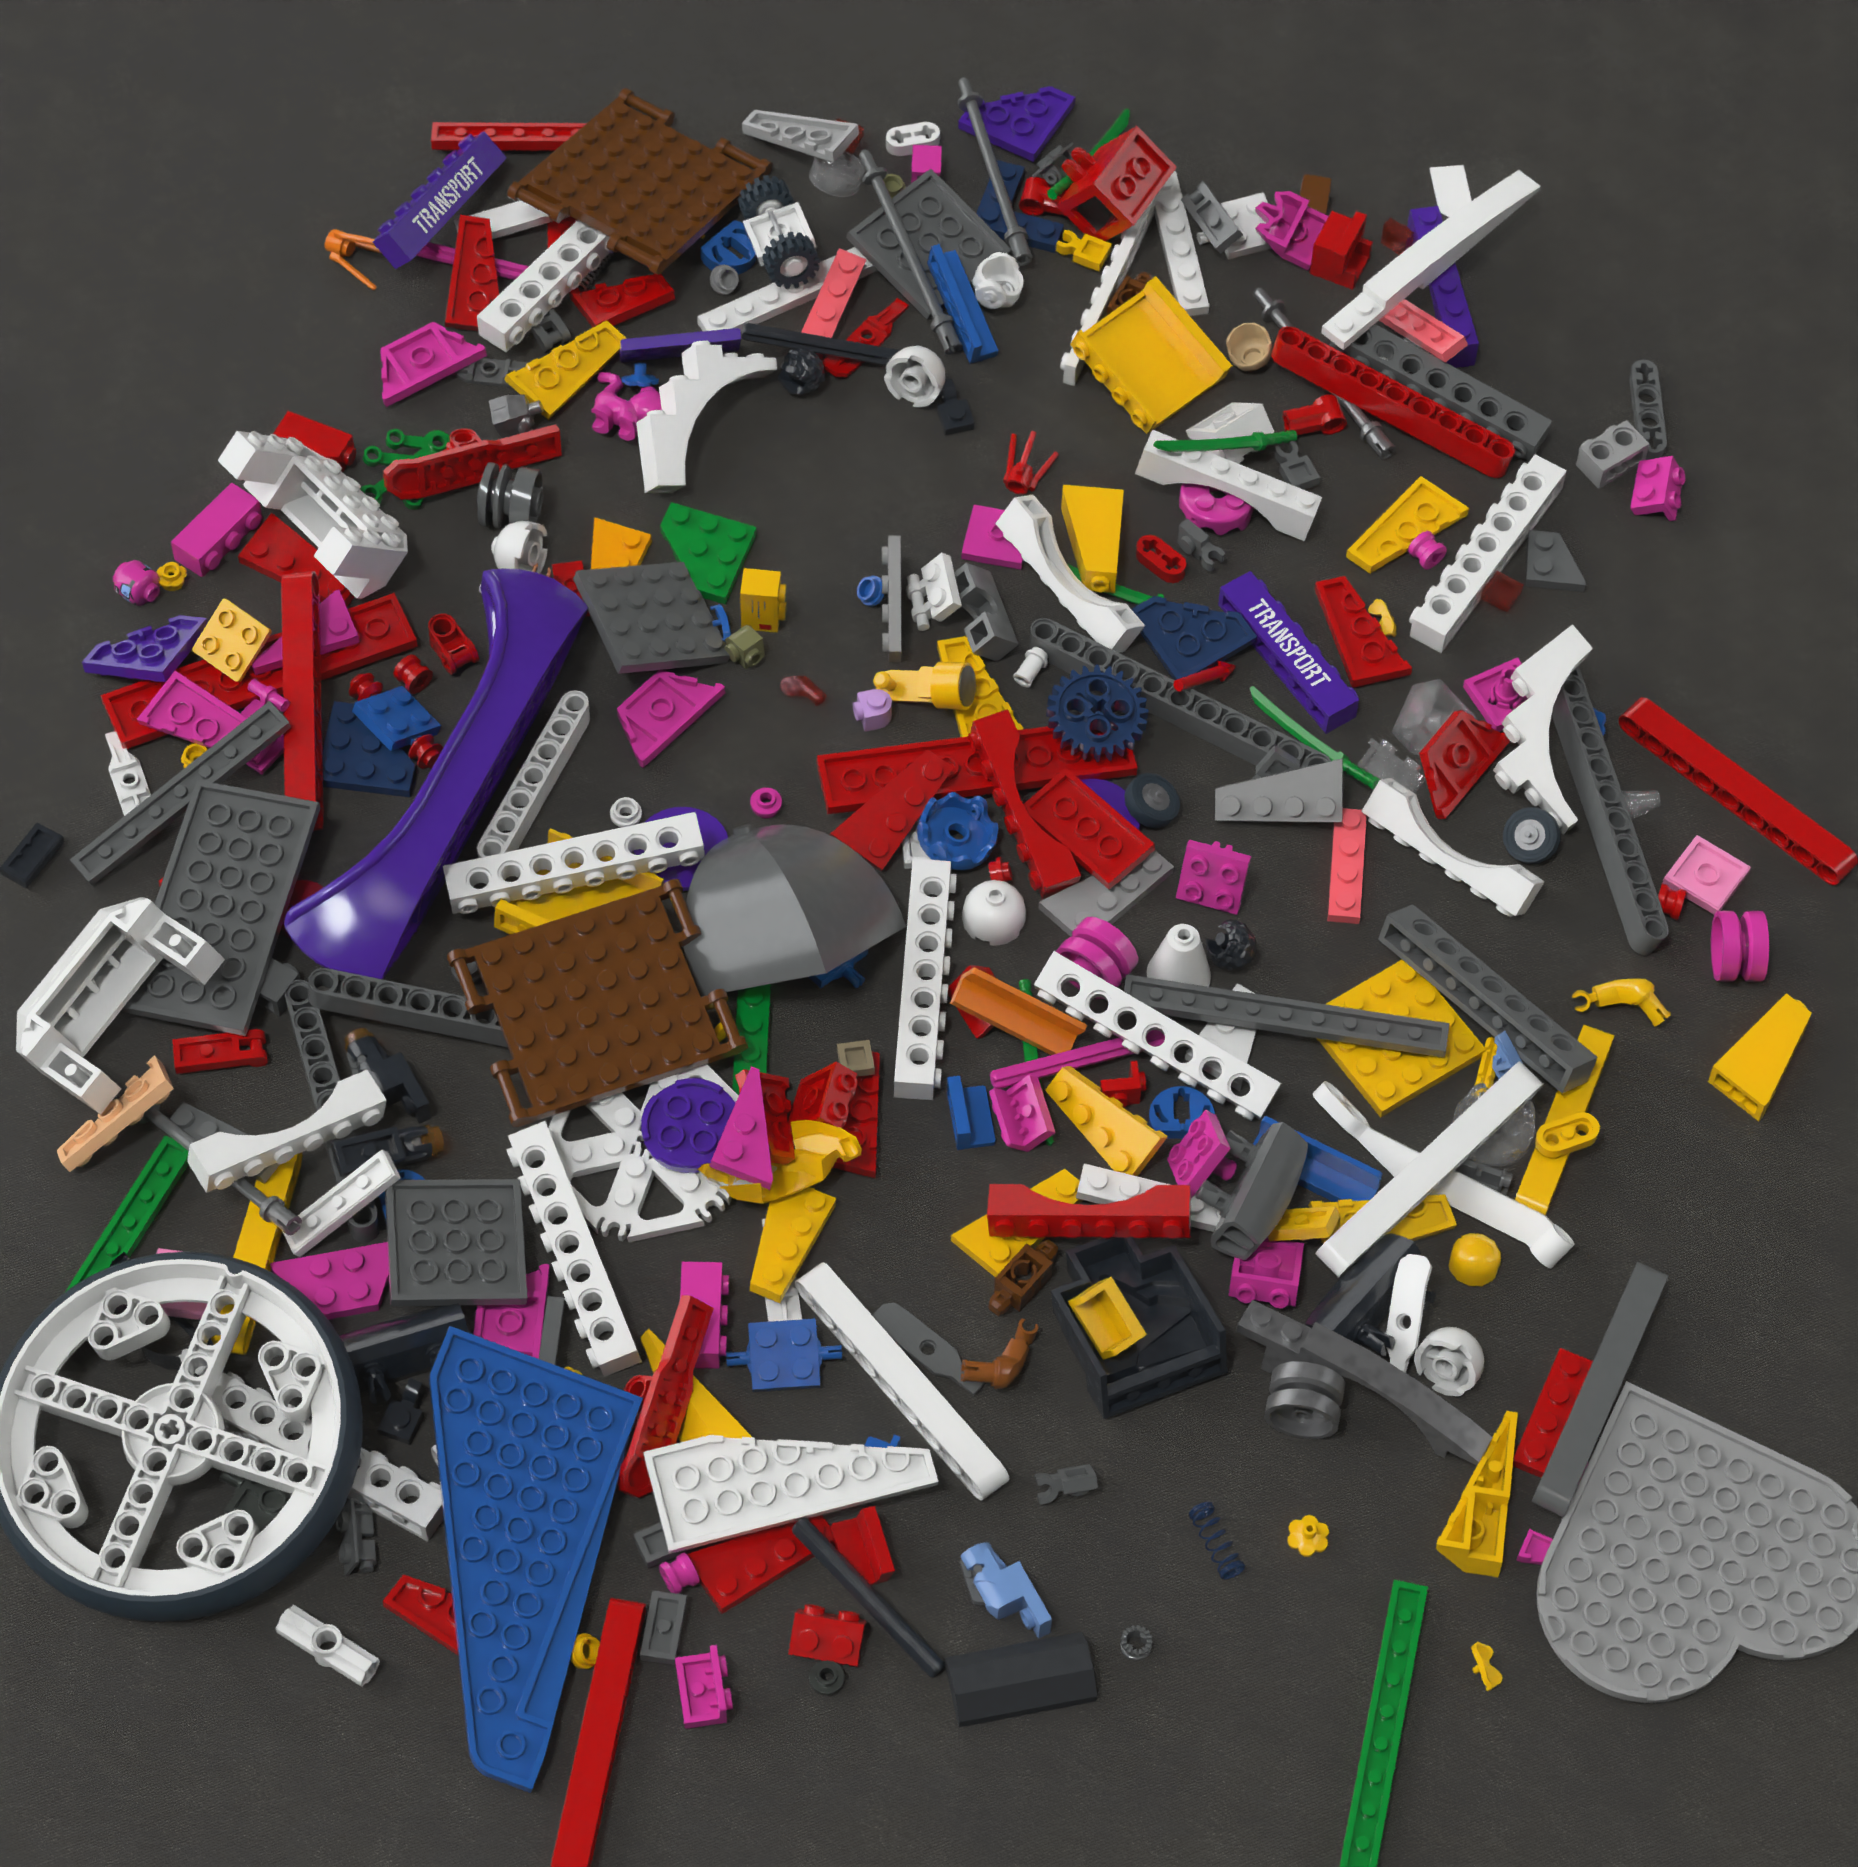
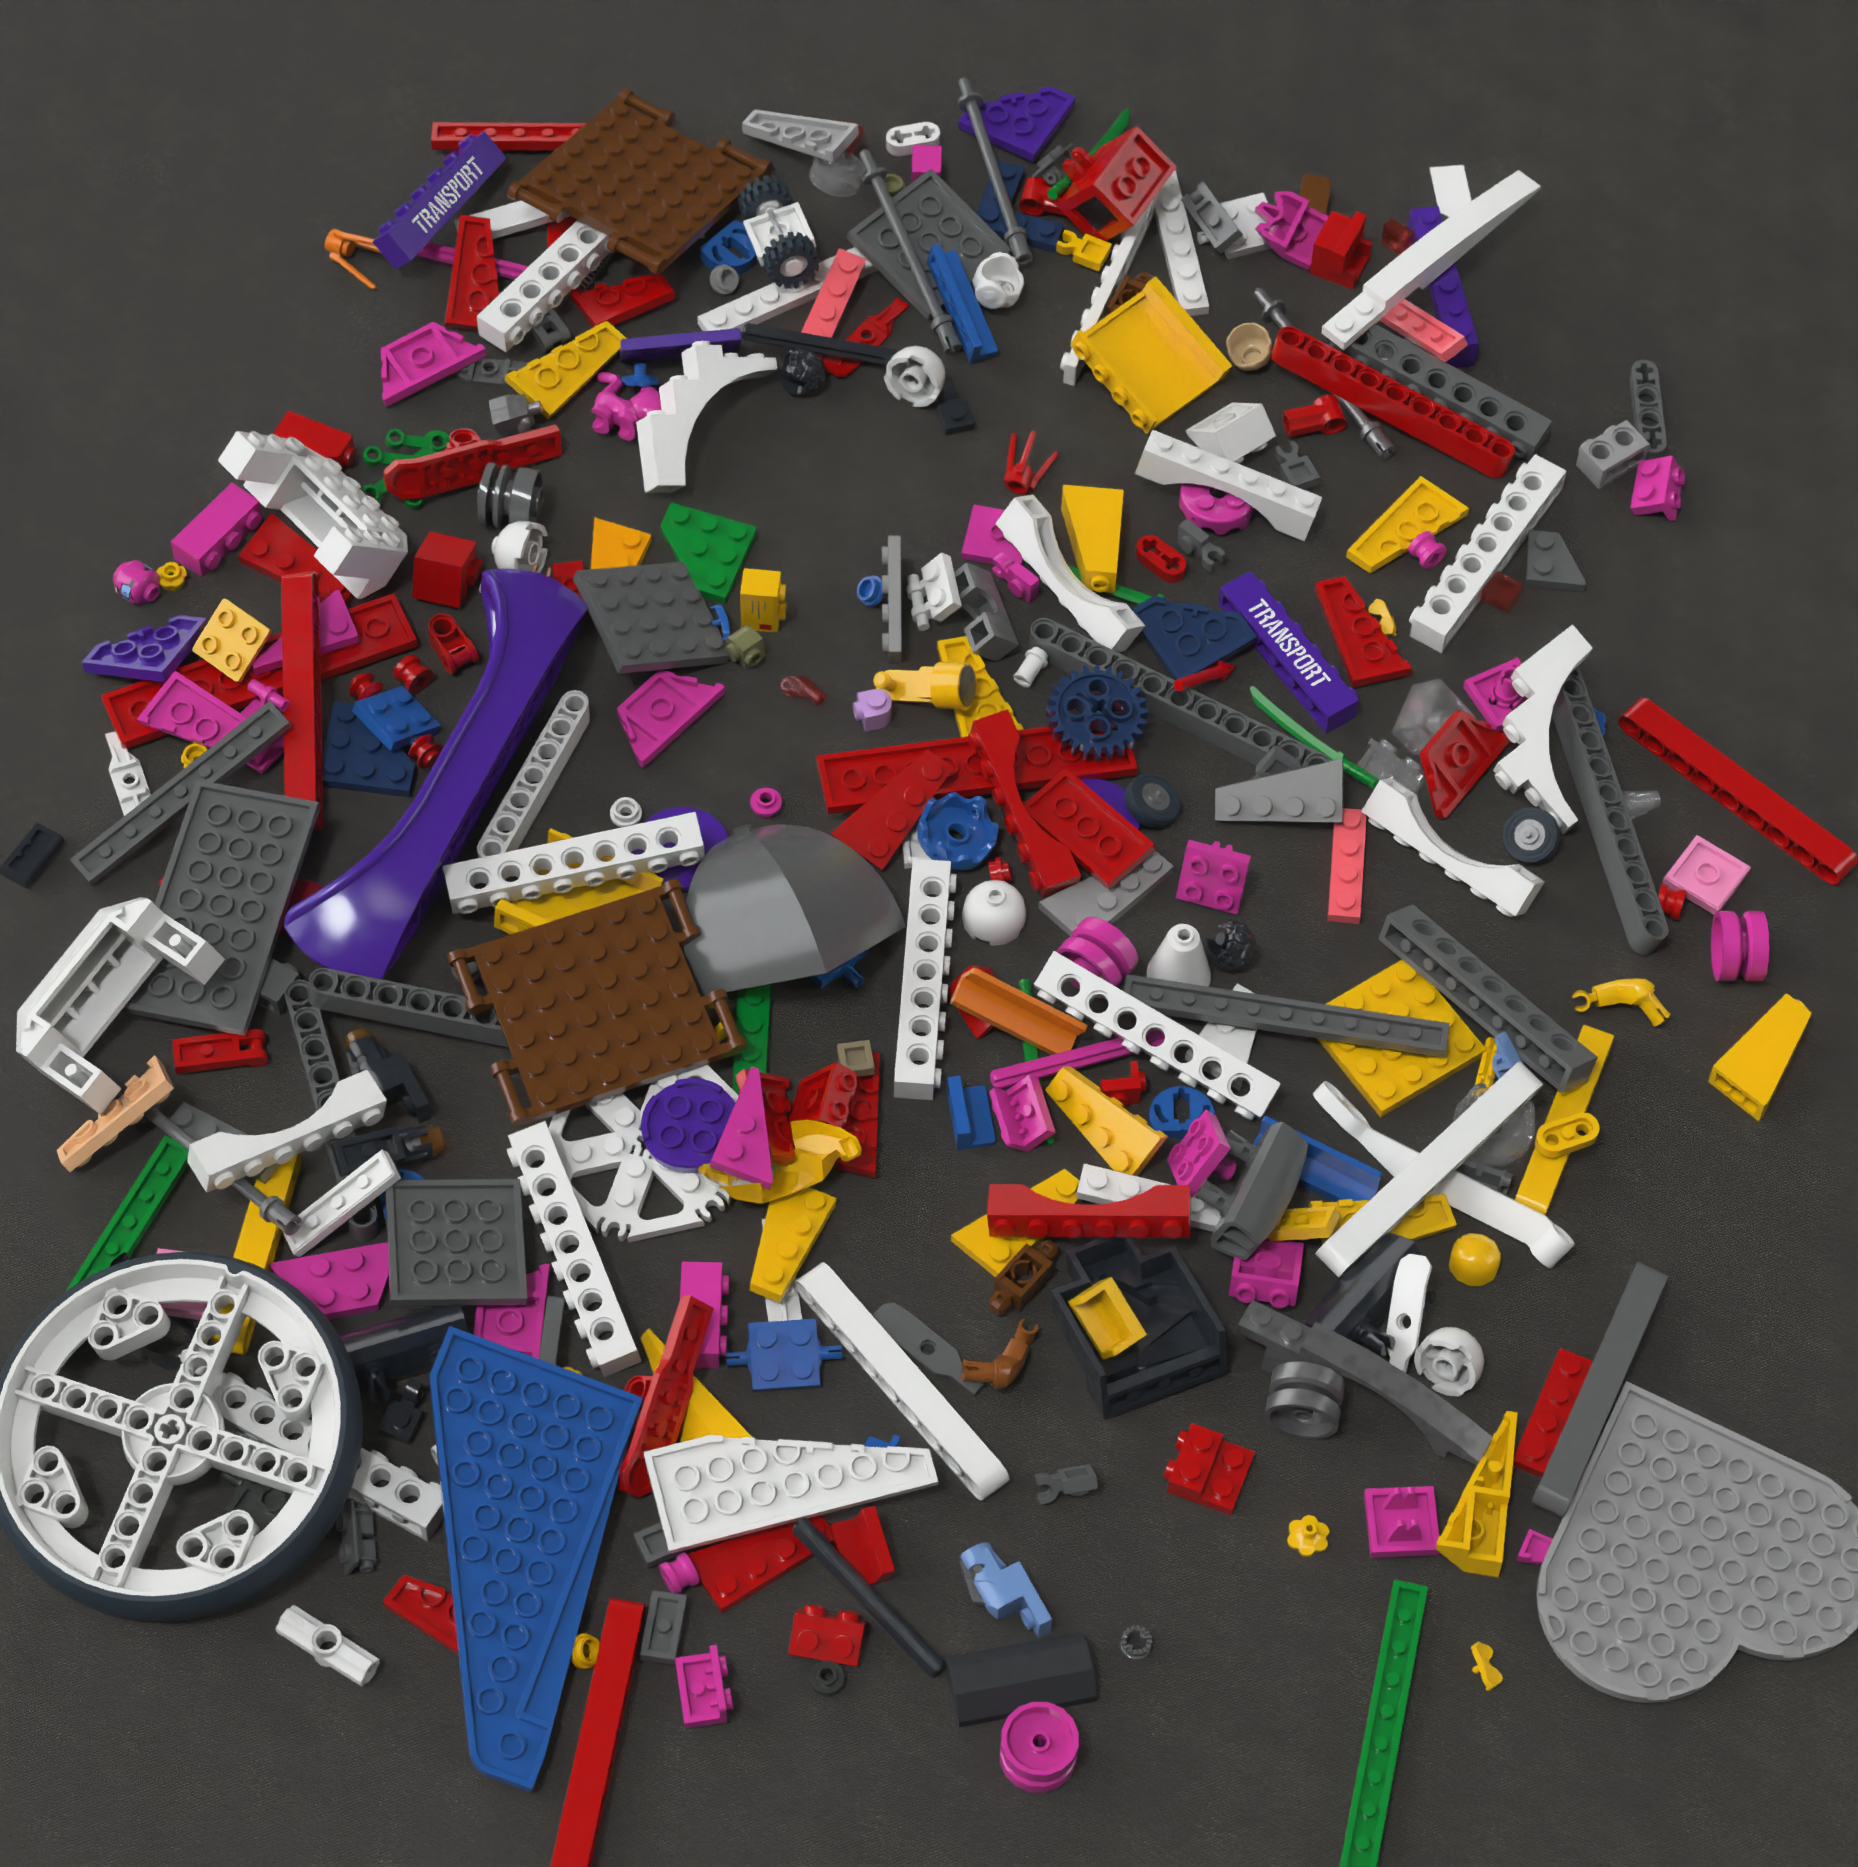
green sword [1153,430,1297,452] -> none
dark blue piece [1188,1501,1245,1579] -> none
none -> red plate [412,531,483,608]
none -> dark pink plate [992,553,1039,604]
none -> dark pink wheel [1000,1702,1079,1793]
none -> red plate [1164,1423,1255,1516]
none -> dark pink plate [1364,1486,1440,1558]

